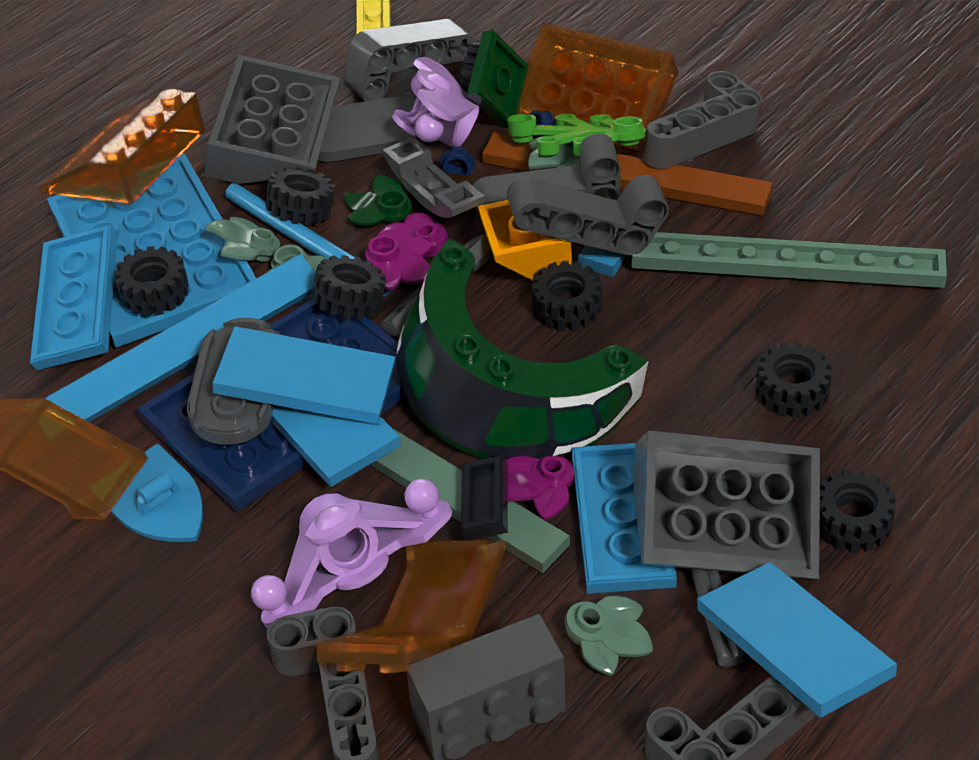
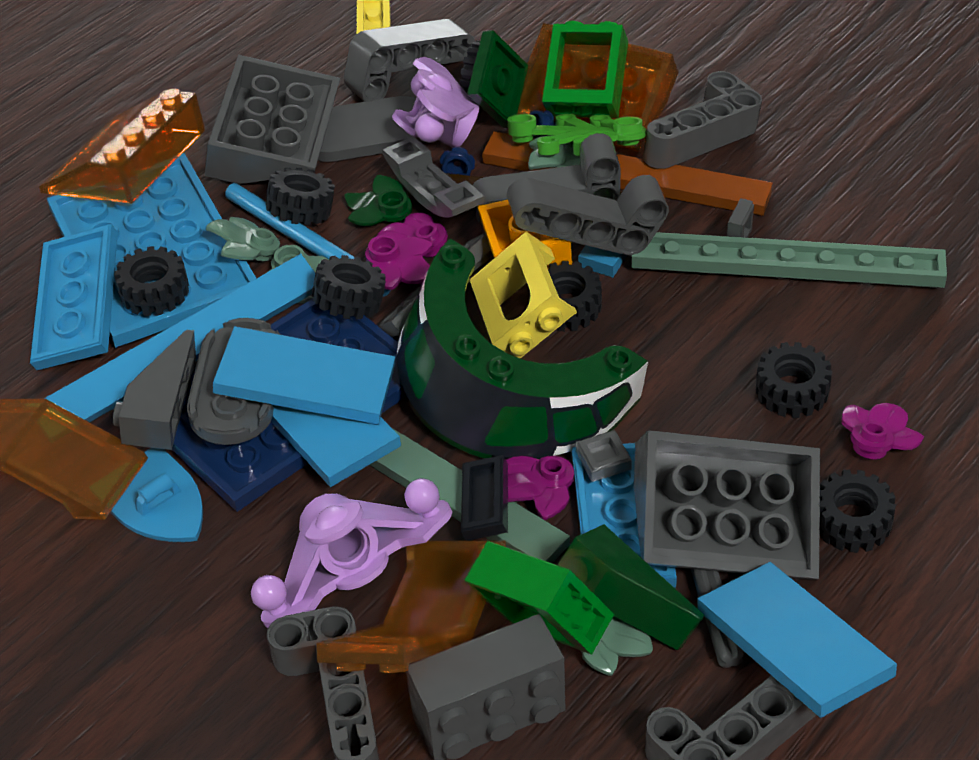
none -> dark grey slope [113,330,196,450]
none -> green window [464,541,614,655]
none -> light yellow panel [470,231,577,359]
none -> green window [542,21,628,118]
none -> dark green slope [558,524,705,650]
none -> dark grey tile [576,430,632,482]
none -> dark grey tile [727,198,754,238]
none -> magenta plate [841,403,924,459]

